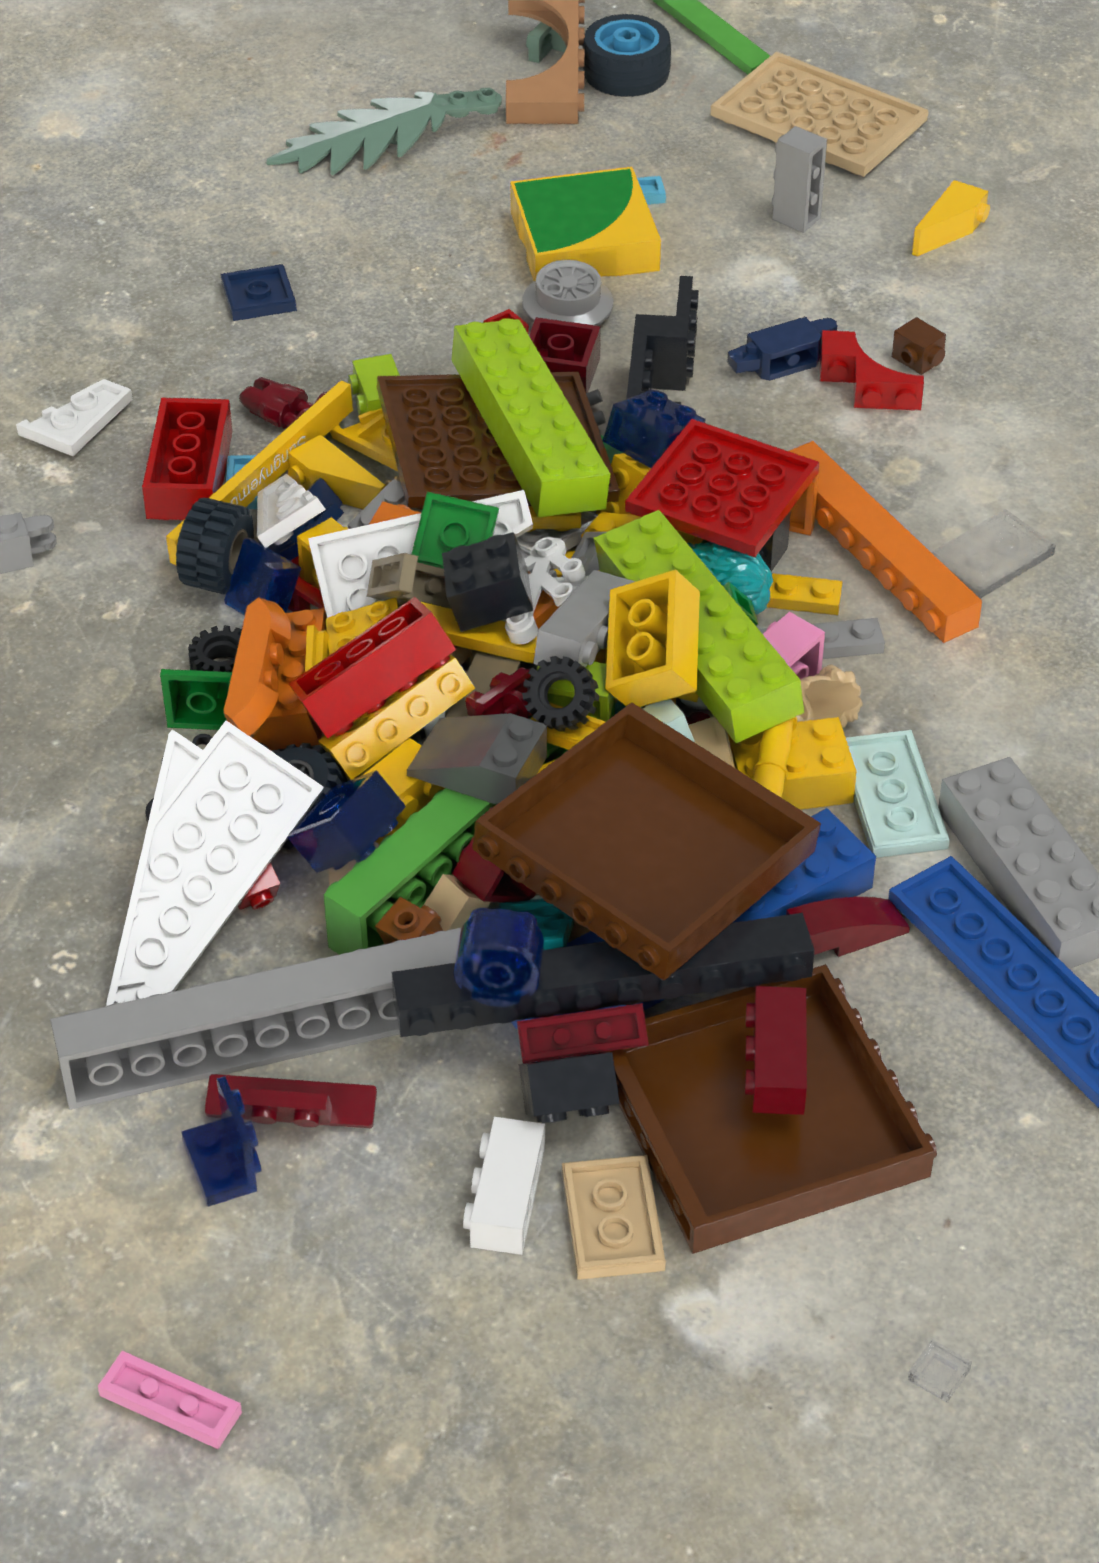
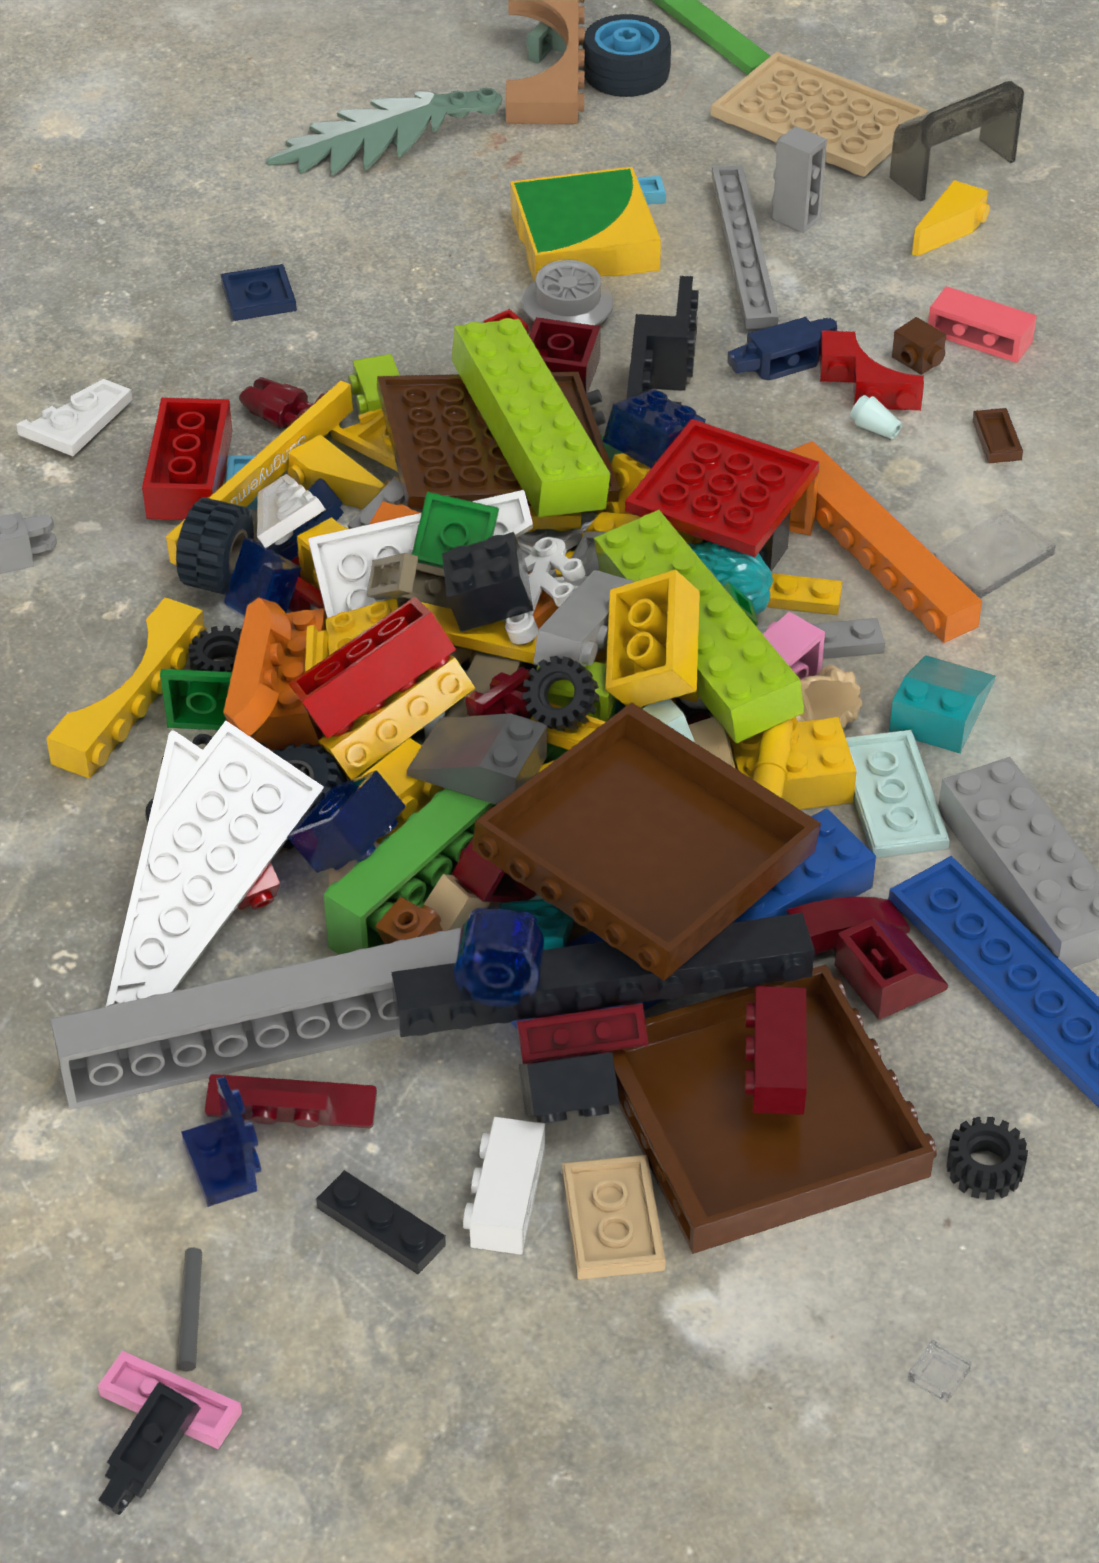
none -> yellow arch [46,597,207,779]
none -> black hinge [98,1382,201,1515]
none -> dark grey bar [178,1247,202,1371]
none -> black plate [316,1170,446,1274]
none -> light grey plate [712,165,779,329]
none -> dark red slope [834,918,948,1020]
none -> light aqua cone [850,395,903,440]
none -> clear smoke windscreen [889,81,1024,202]
none -> teal slope [889,655,996,754]
none -> coral brick [928,286,1037,363]
none -> black tyre [946,1116,1028,1200]
none -> reddish brown tile [973,408,1023,463]

